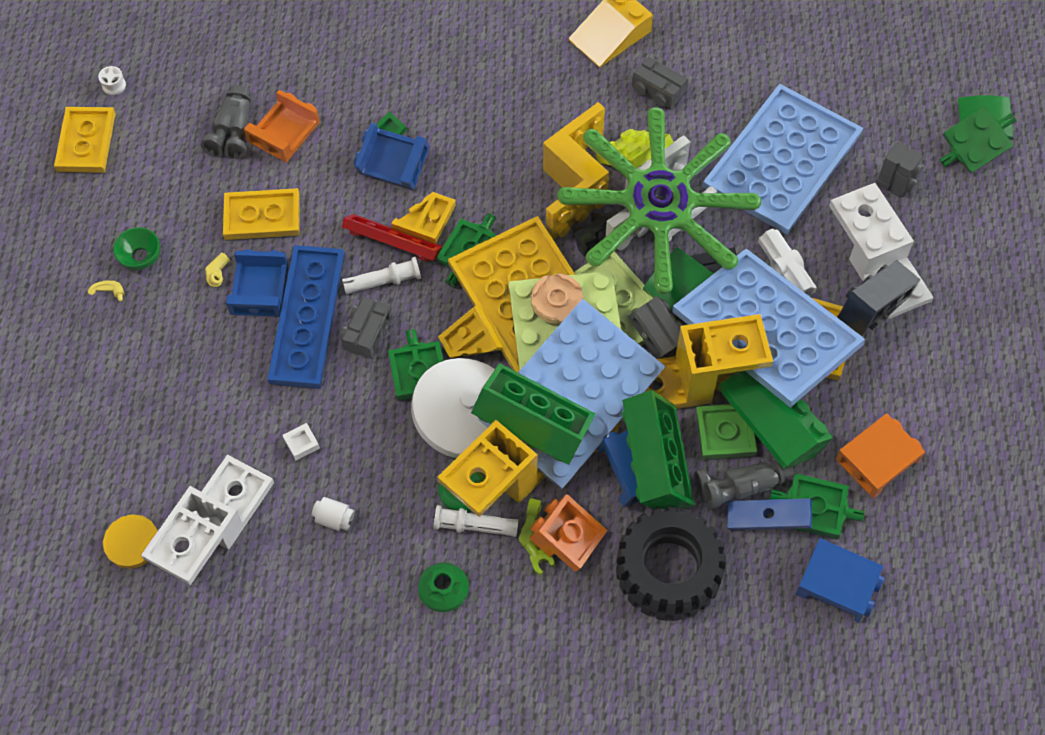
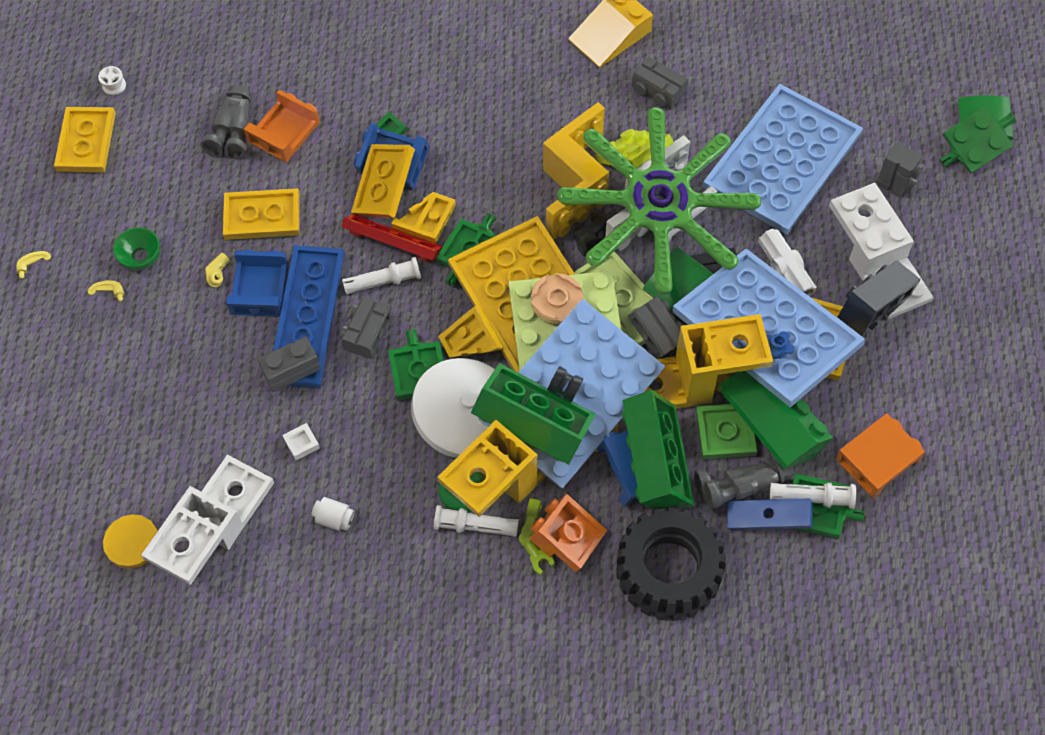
green piece [418,562,469,612] -> none
blue panel [796,538,885,623] -> none
none -> light yellow piece [16,251,51,279]
none -> dark grey brick [257,336,321,392]
none -> yellow plate [351,144,415,219]
none -> black wheel [547,366,584,402]
none -> blue plate [766,331,794,359]
none -> white pin [770,483,856,509]

